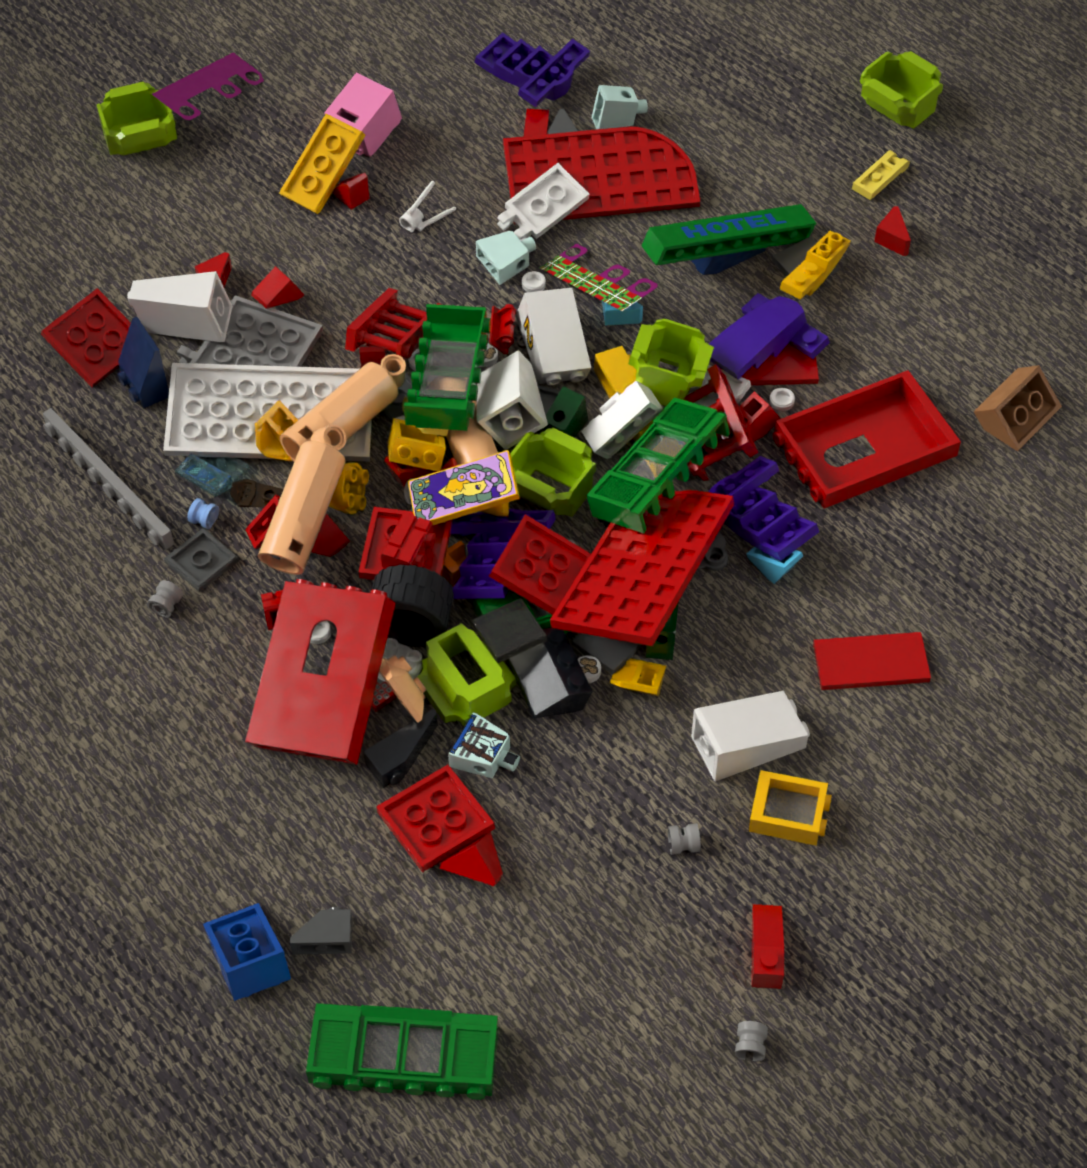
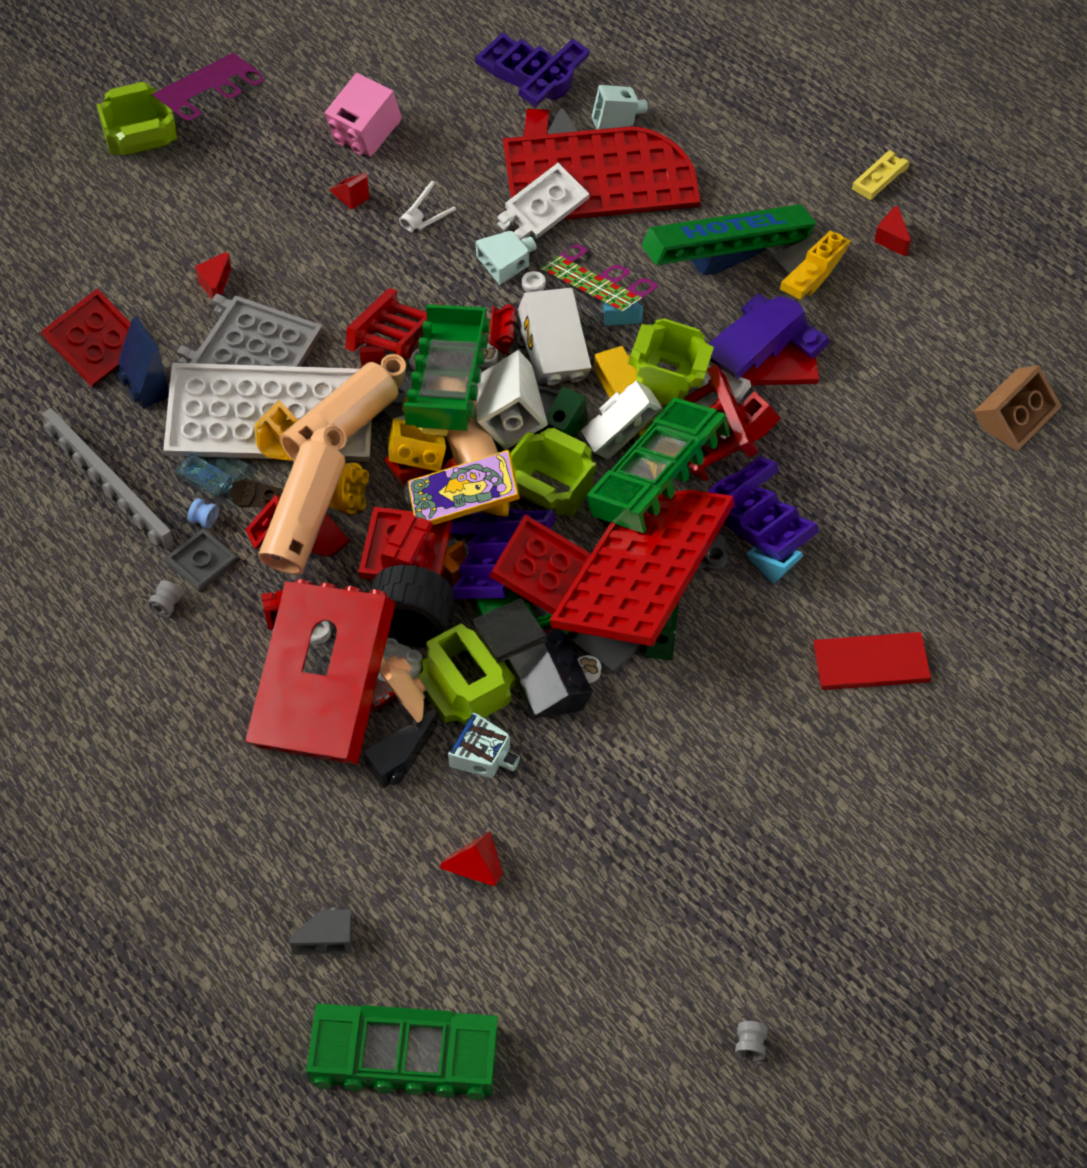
white slope [128,271,233,342] -> none
blue slope [203,903,291,1001] -> none
red slope [251,266,304,309] -> none
yellow tile [279,114,366,215] -> none
red plate [376,764,495,873] -> none
yellow slope [610,658,666,696] -> none
light grey wheel [668,823,701,855] -> none
white slope [691,691,810,782] -> none
yellow window [749,770,832,846] -> none
red slope [751,904,784,989] -> none
white tile [769,388,795,411] -> none
red panel [773,370,961,509] -> none
lime piece [860,51,943,129] -> none

